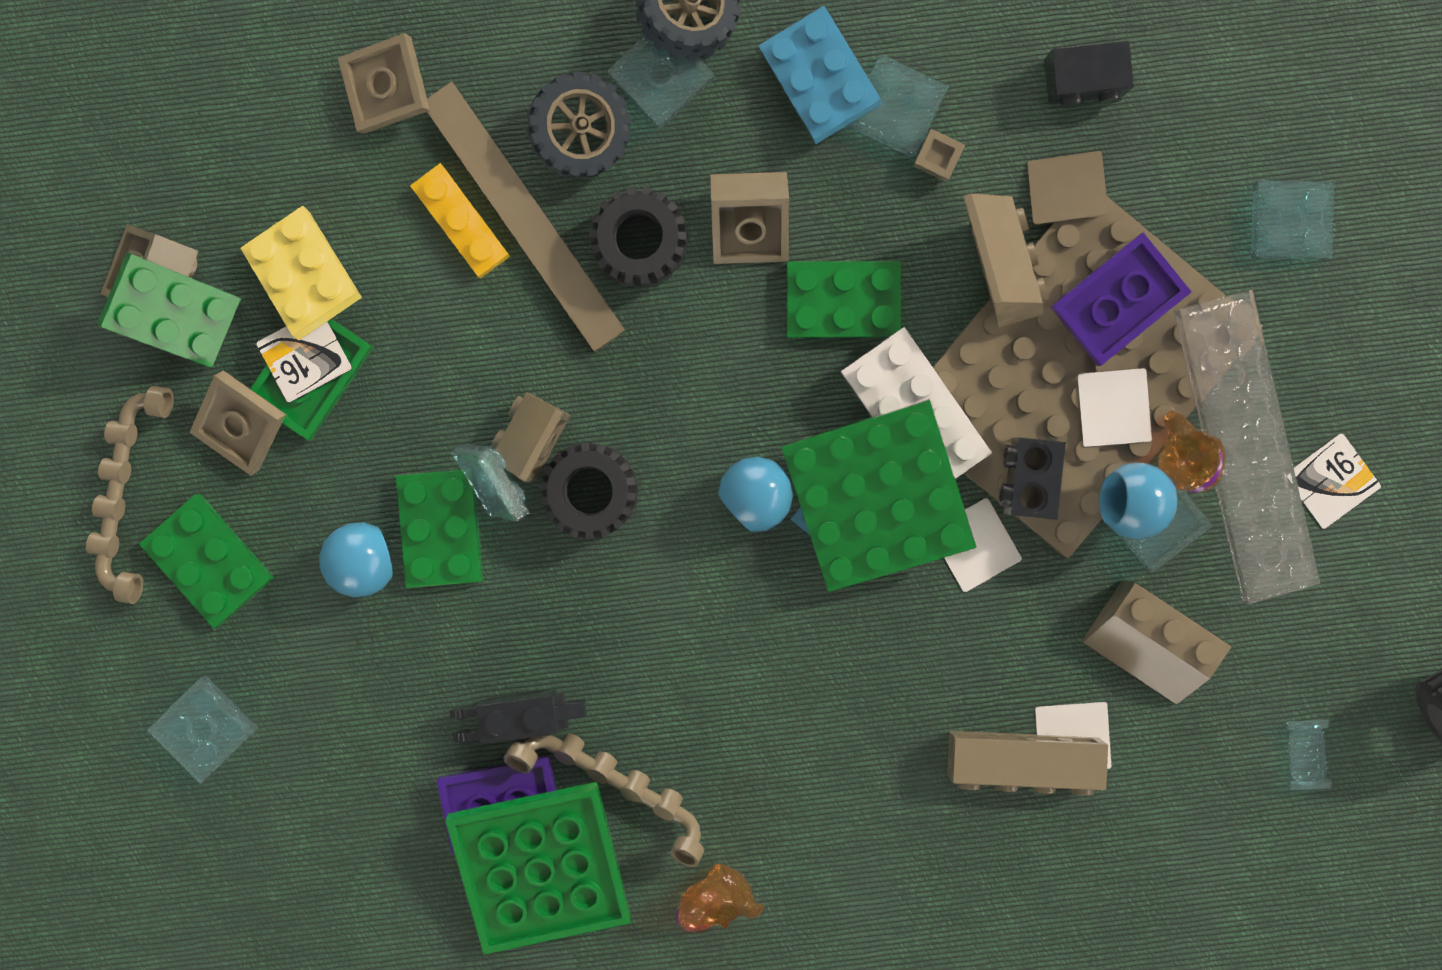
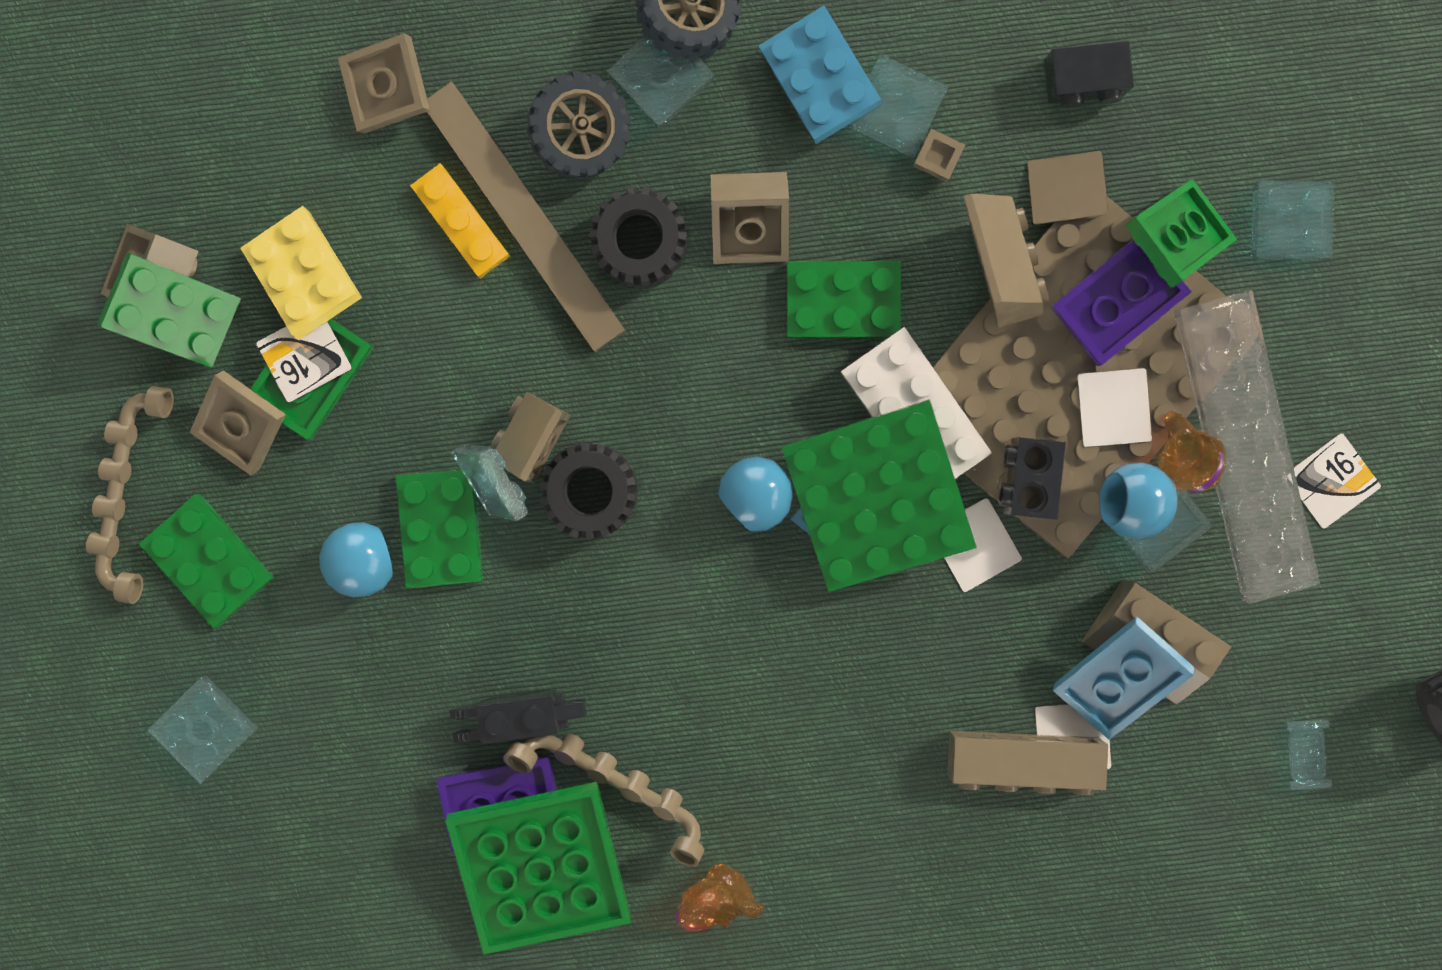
none -> dark azure plate [1053,616,1194,740]
none -> green plate [1125,179,1237,288]

